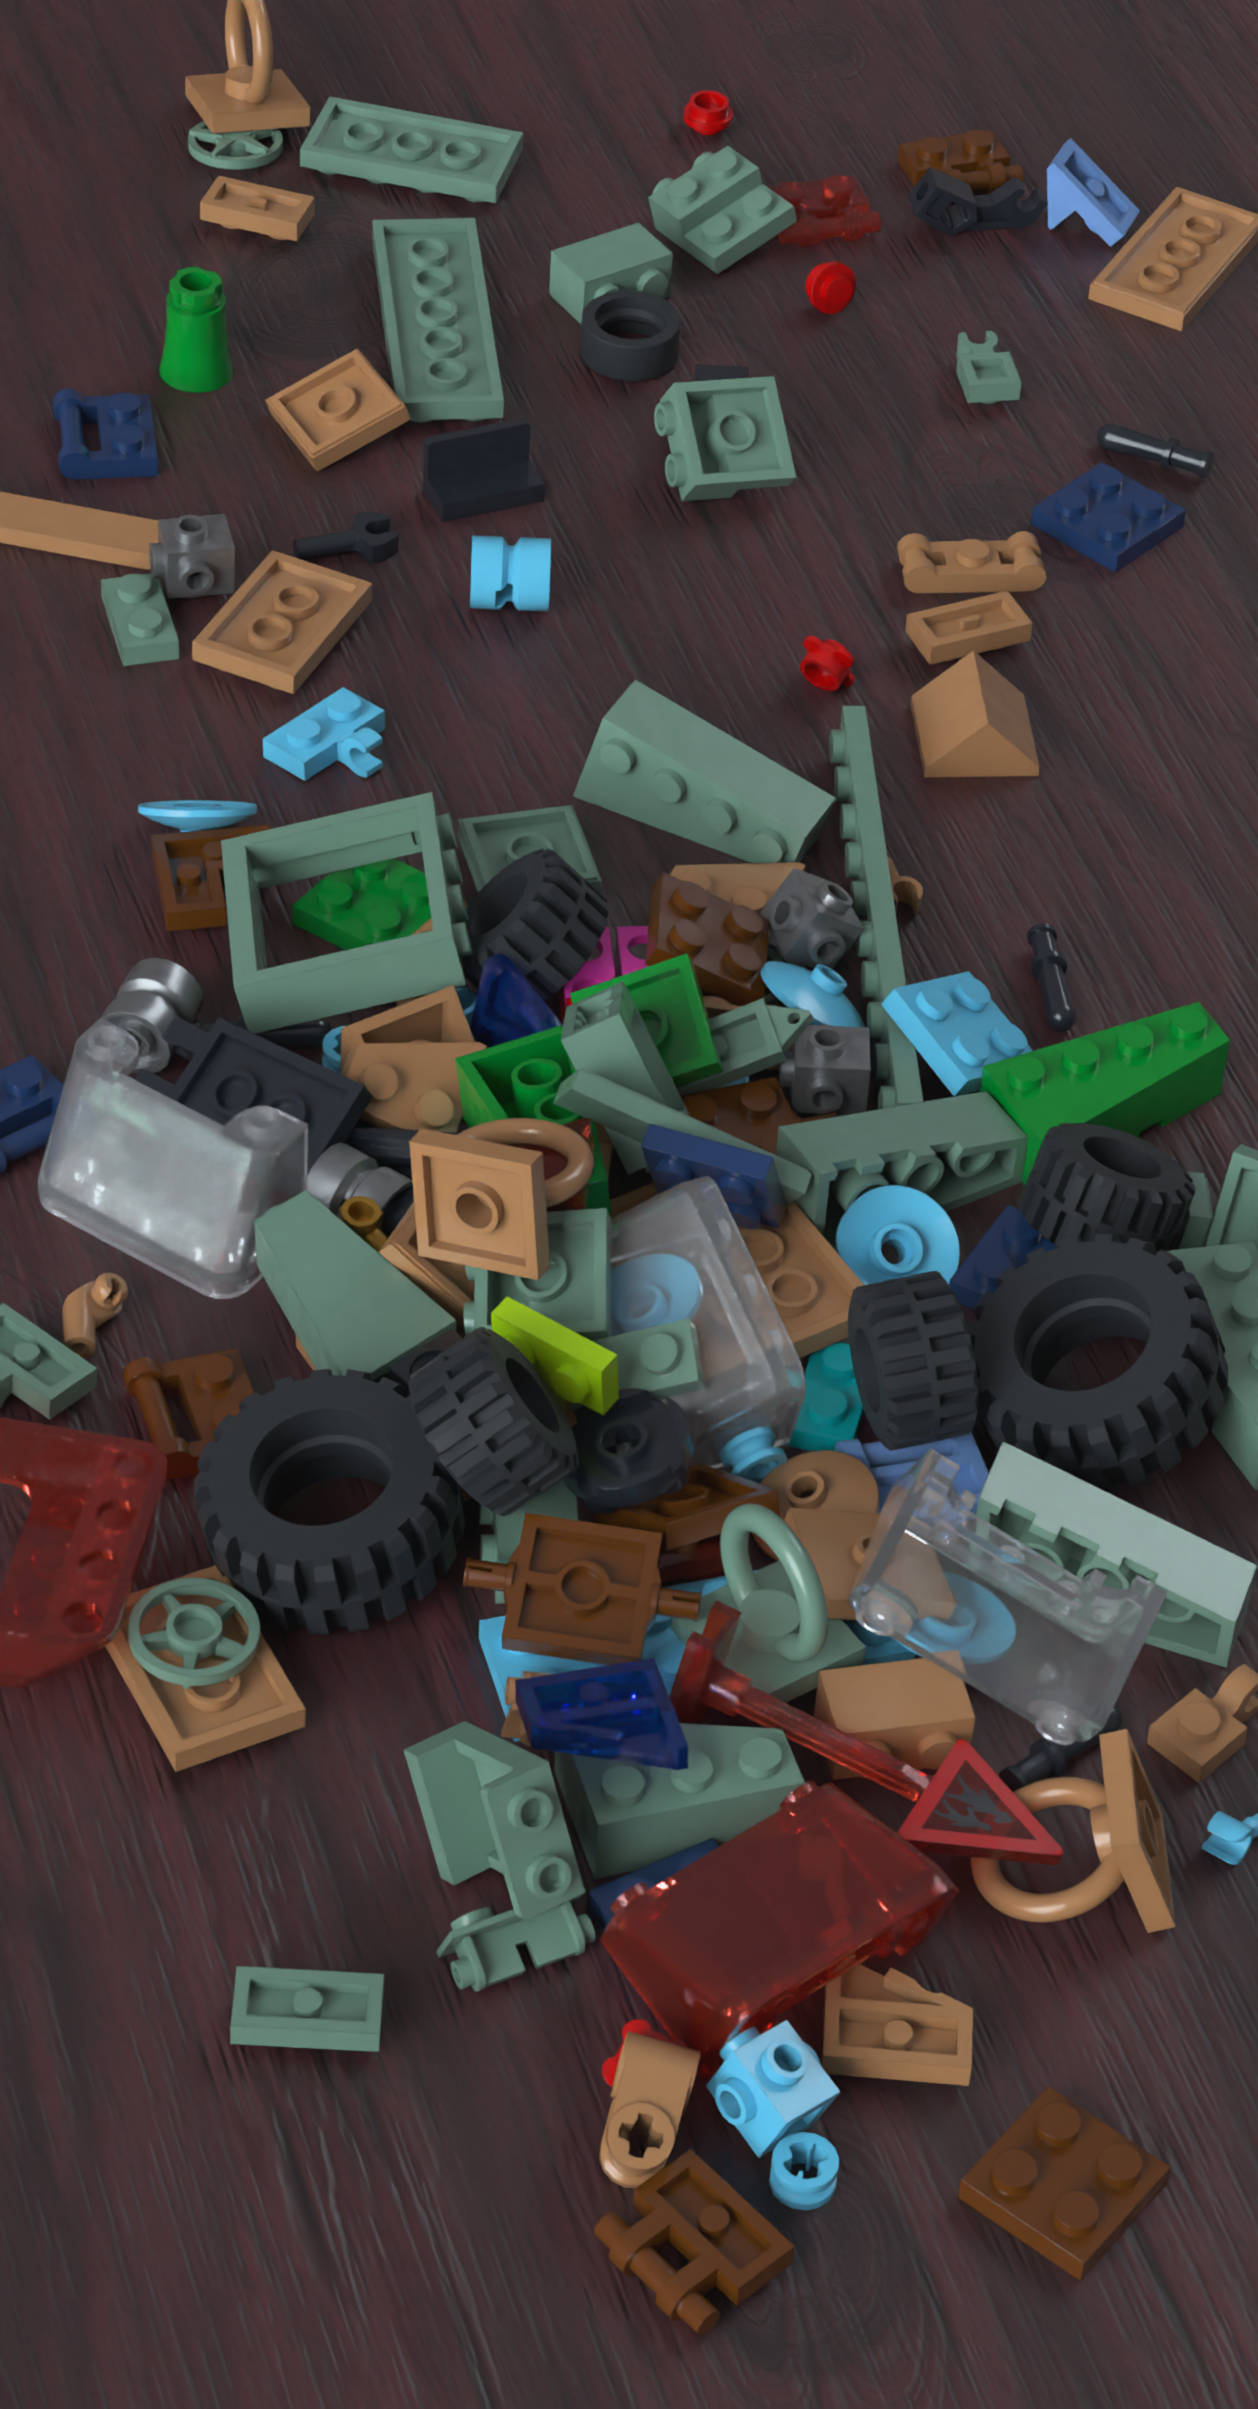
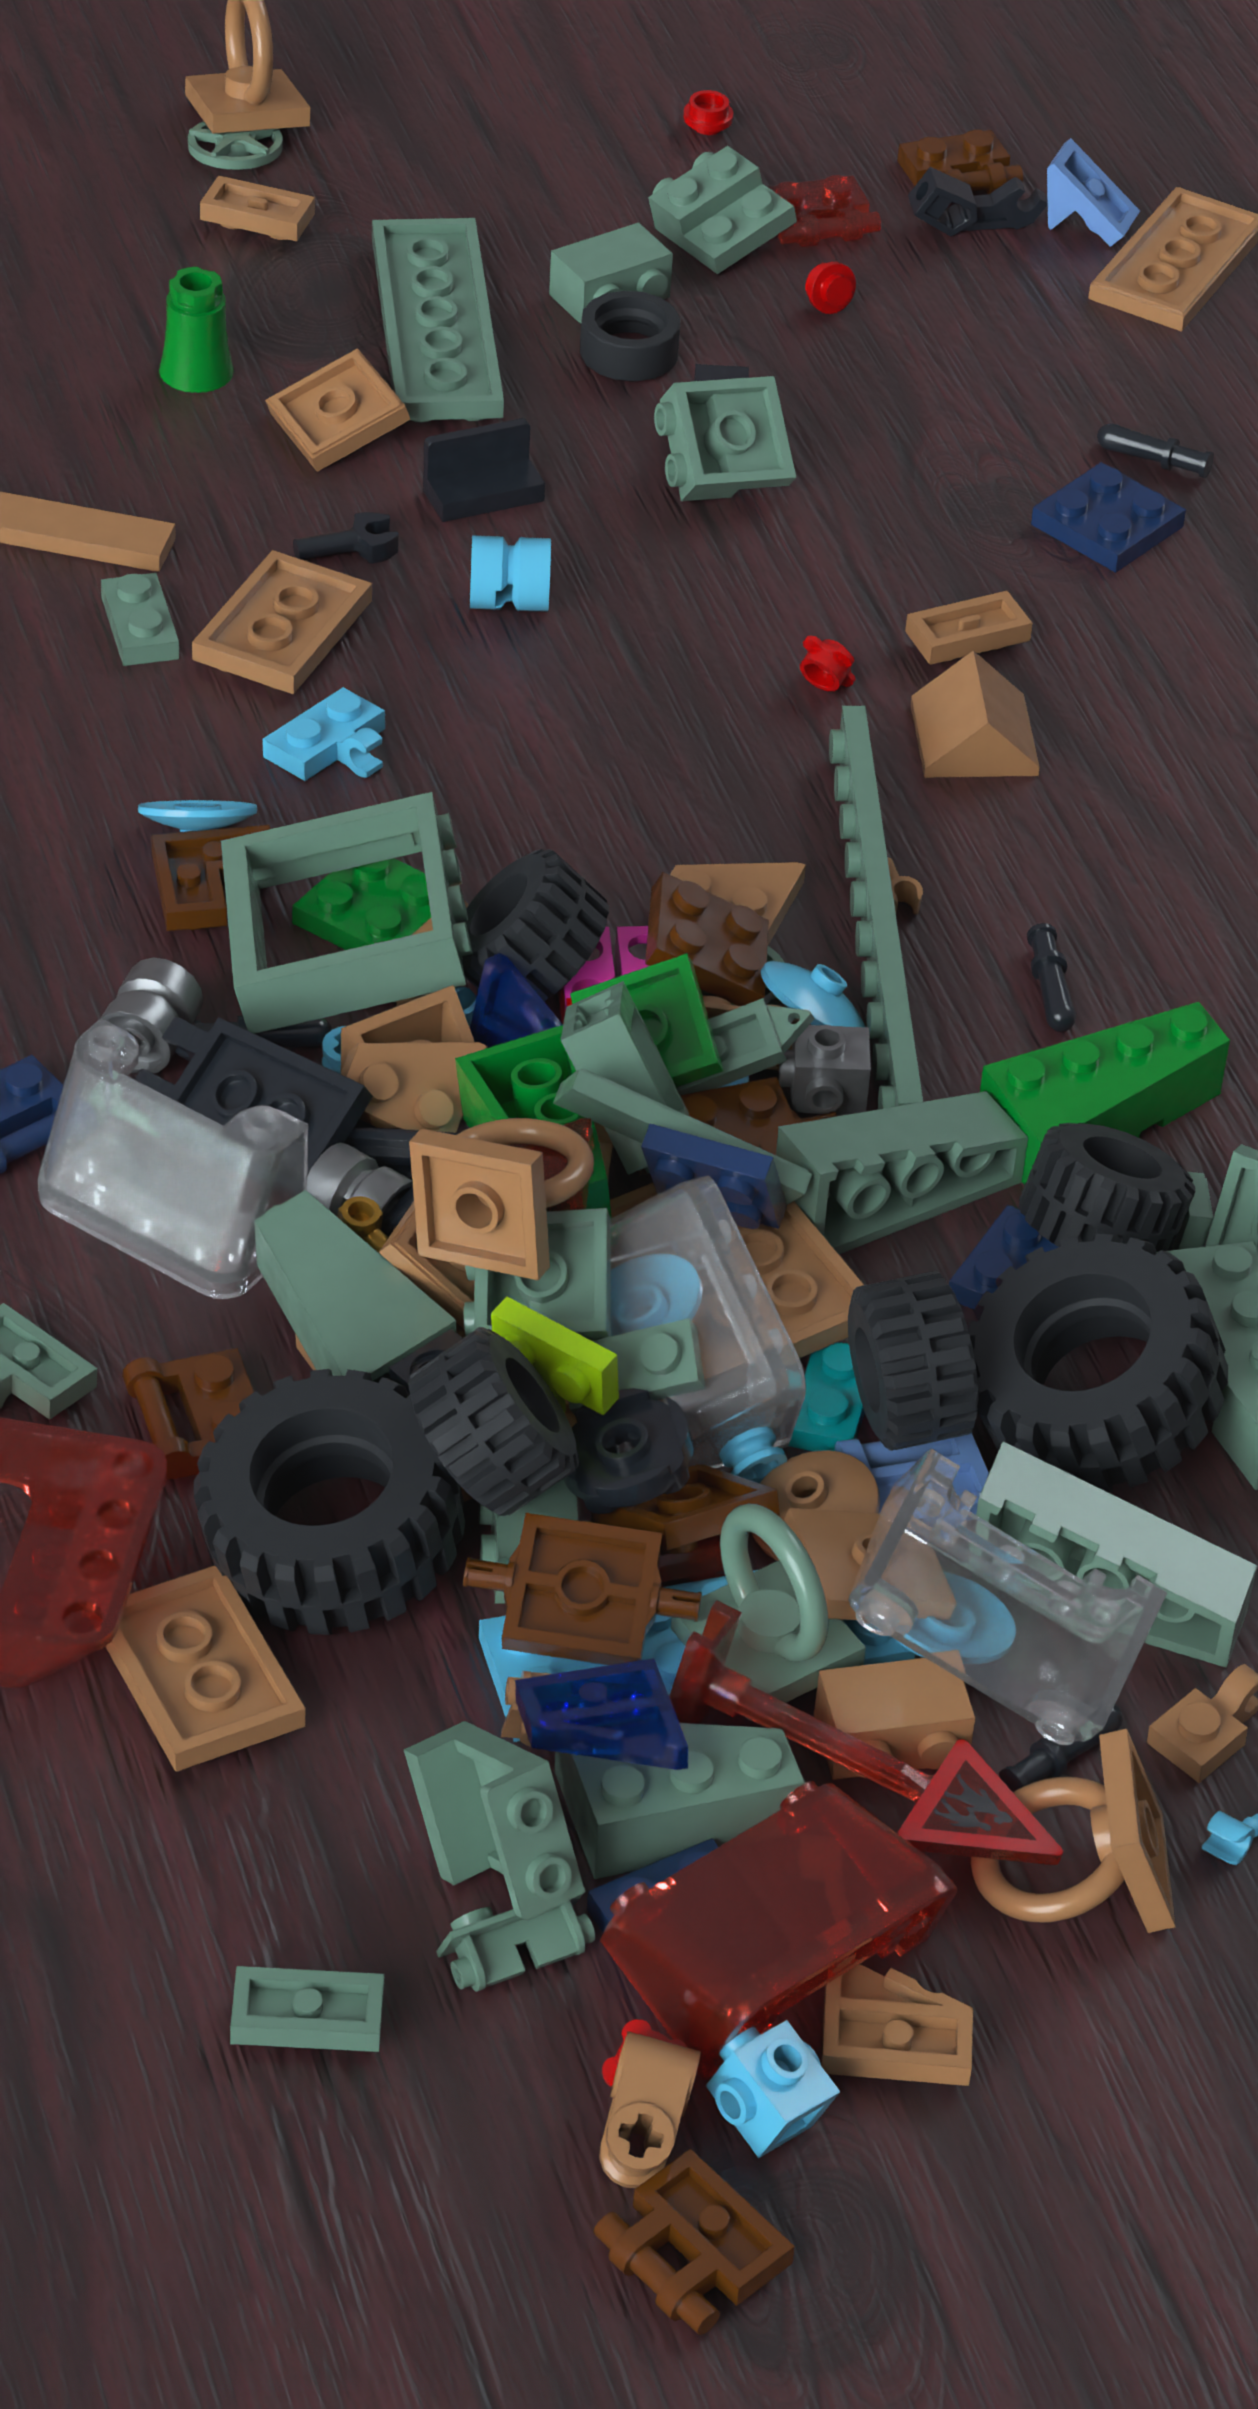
dark blue plate [52,388,158,480] -> none
medium nougat arm [62,1272,129,1359] -> none
sand green wheel [128,1578,260,1689] -> none
flat silver brick [149,514,235,599] -> none
sand green plate [300,96,523,203] -> none
sand green plate [457,805,602,894] -> none
sand green wedge [573,679,836,863] -> none
flat silver brick [760,868,864,970] -> none
medium azure bush [769,2132,839,2210] -> none
medium azure dish [835,1185,960,1285] -> none
medium azure plate [881,971,1033,1097] -> none
medium nougat plate [897,531,1047,593] -> none
sand green plate [956,331,1021,404] -> none
reddish brown plate [958,2086,1171,2281] -> none

